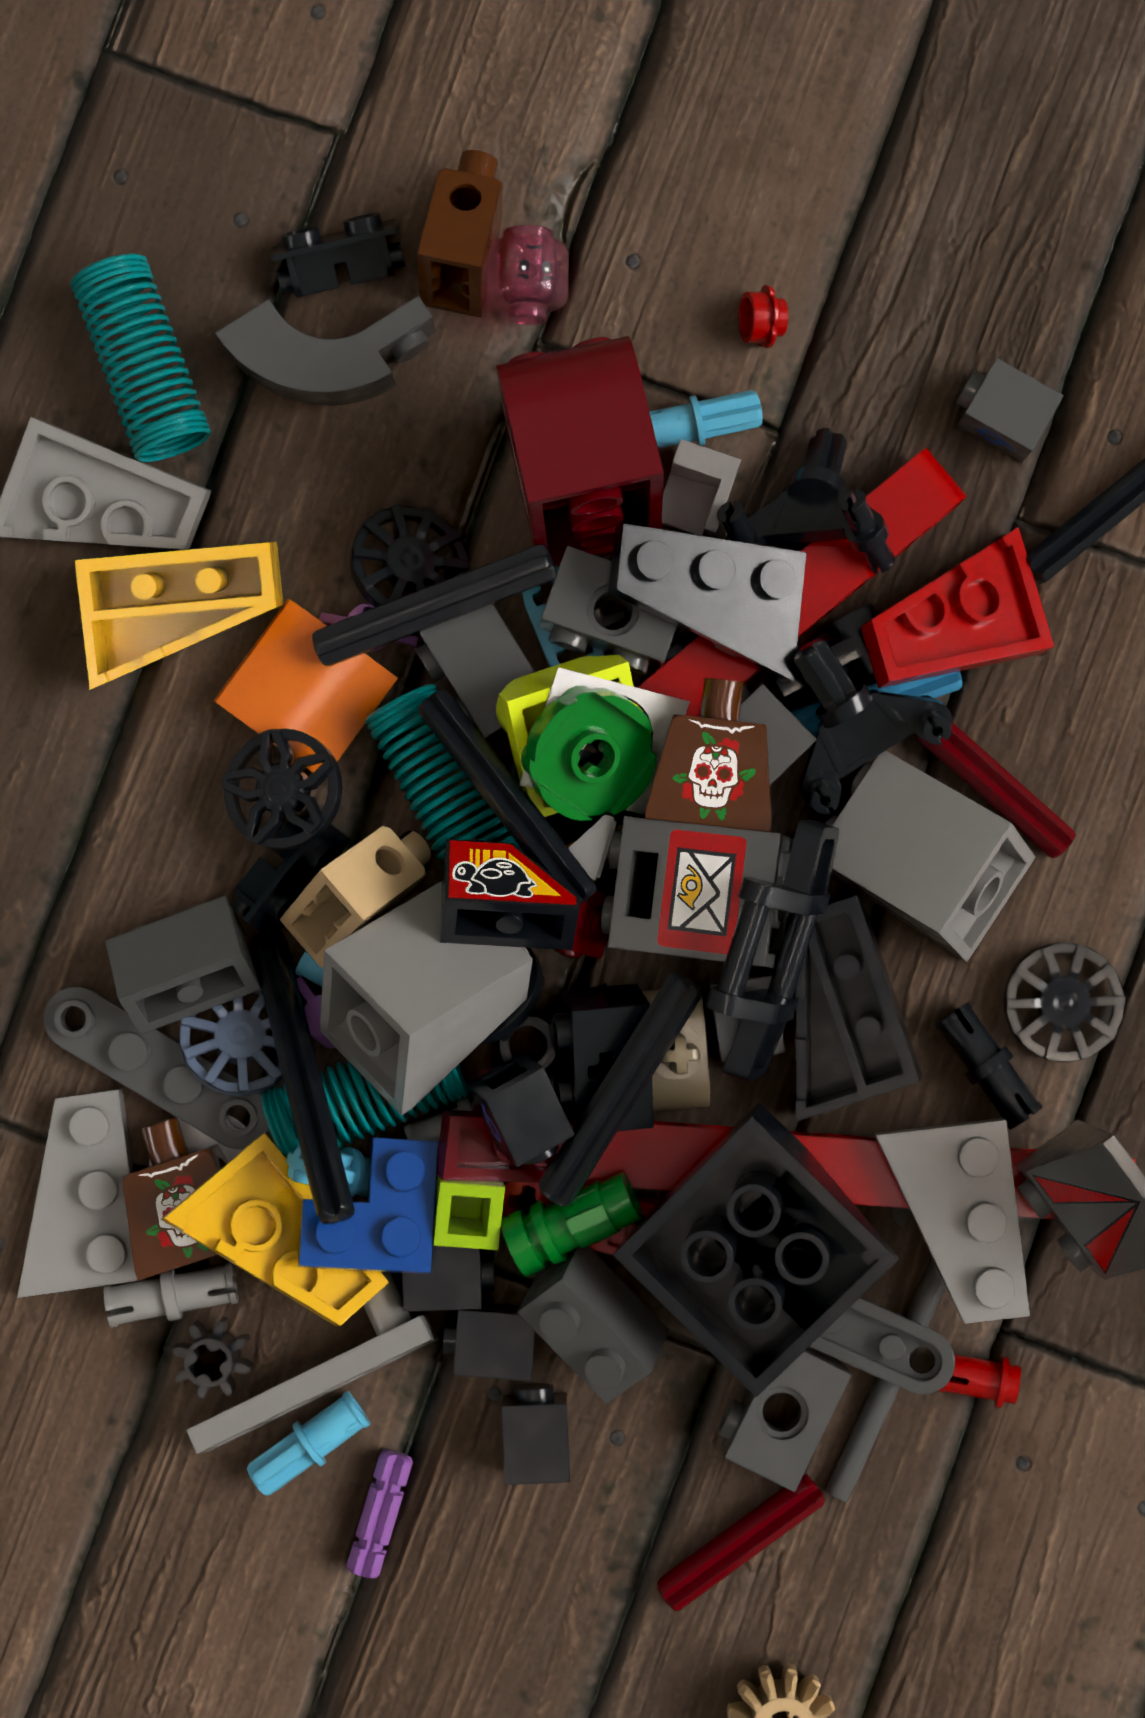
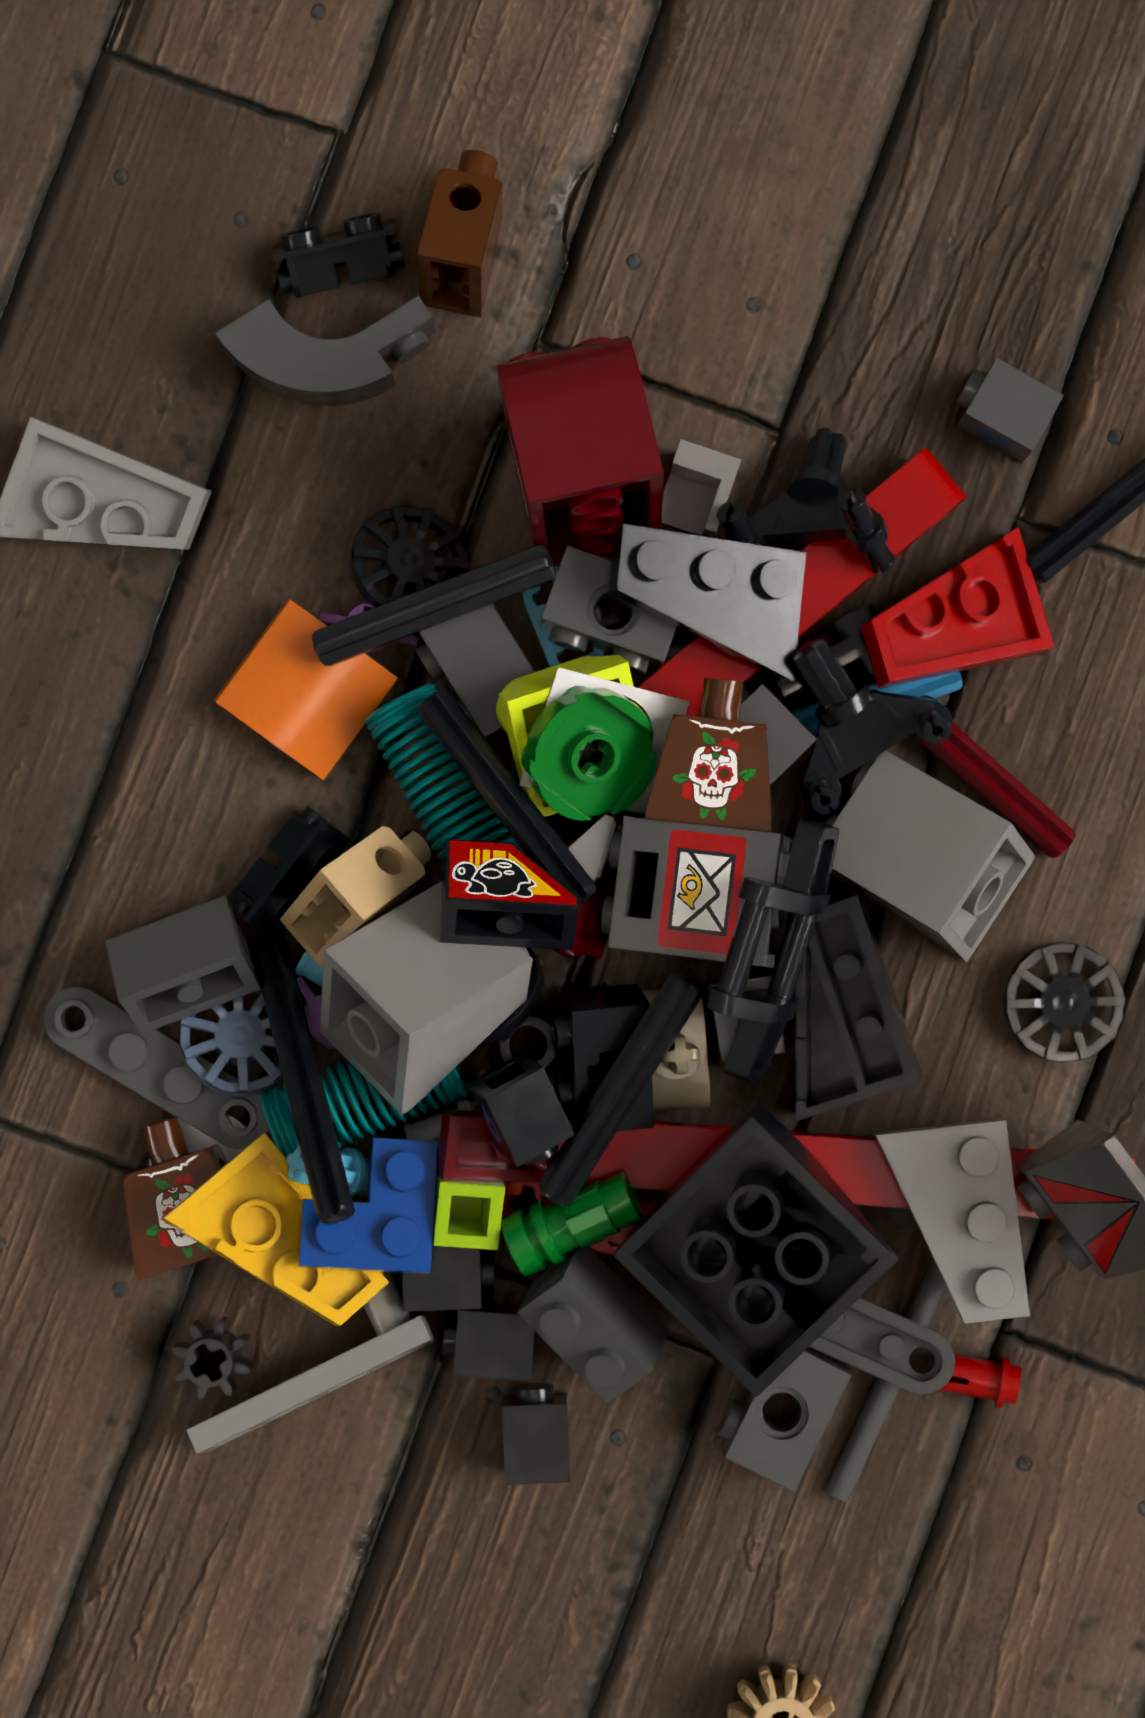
light grey wing [17,1088,146,1298] -> none
teal piece [69,253,212,462] -> none
yellow wedge [75,541,283,690] -> none
light grey pin [103,1262,239,1328] -> none
black wheel [222,729,343,850] -> none
medium azure axle [247,1391,371,1496] -> none
medium lavender axle [347,1450,413,1579] -> none
clear pink head [487,225,569,325] -> none
medium azure axle [649,390,763,449] -> none
dark red axle [657,1474,825,1611] -> none
red plate [738,285,788,348] -> none
black pin [935,1001,1043,1130] -> none

